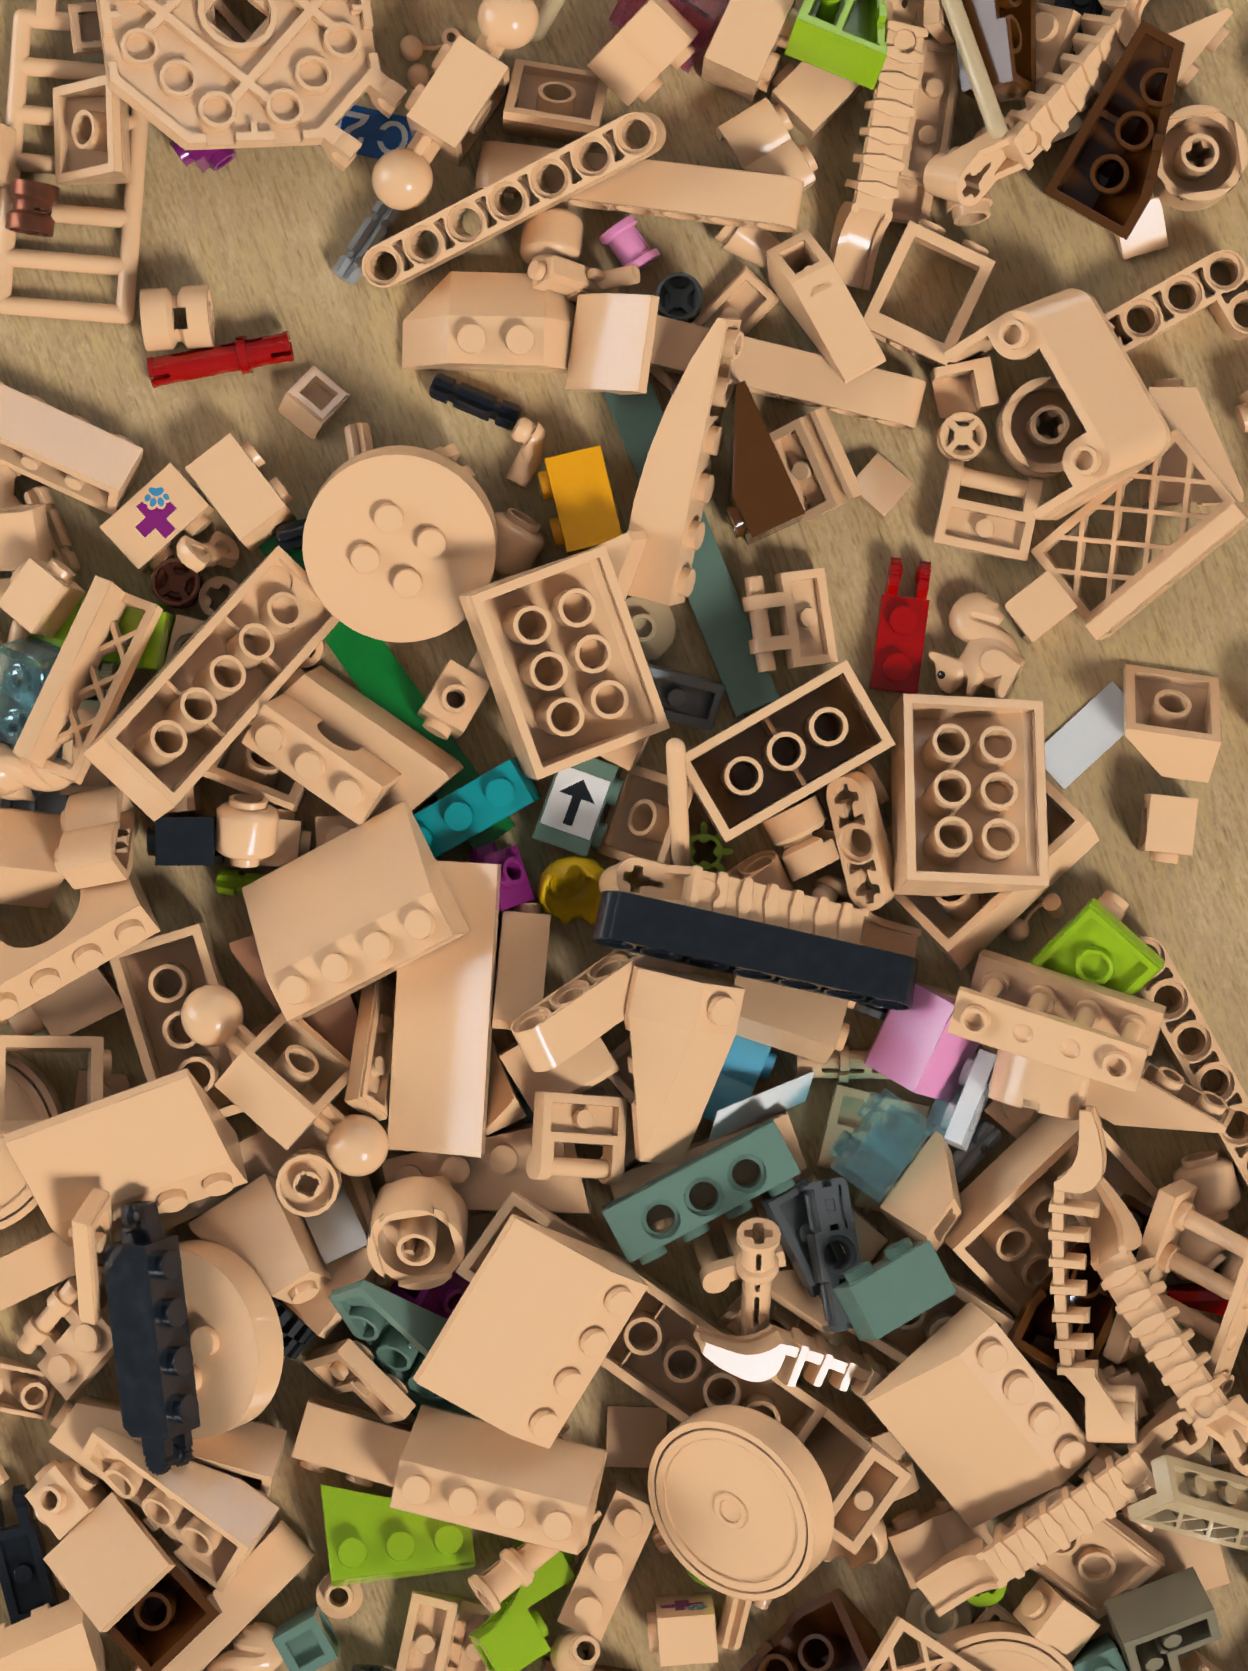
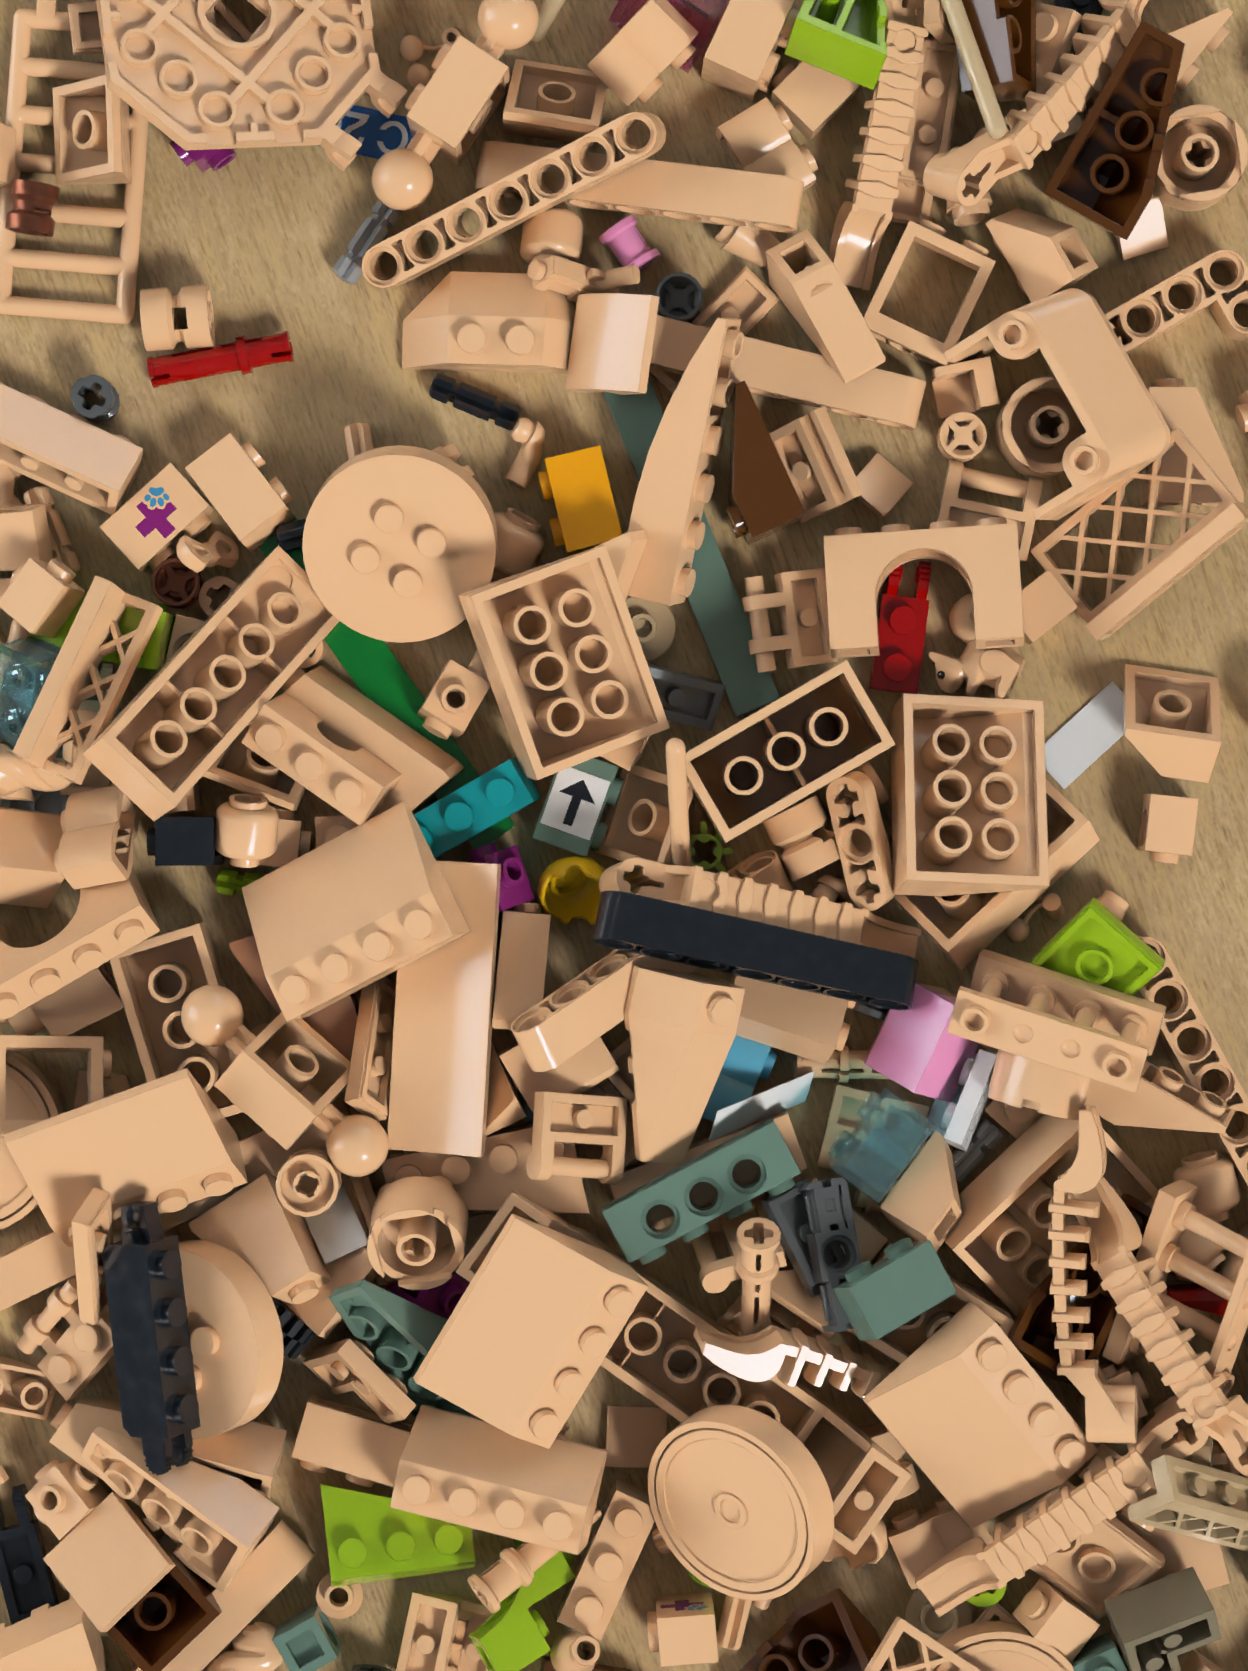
light nougat slope [278,365,350,439] -> none
none -> dark grey bush [71,375,120,424]
none -> light nougat arch [823,517,1025,659]
none -> light nougat slope [985,208,1098,303]

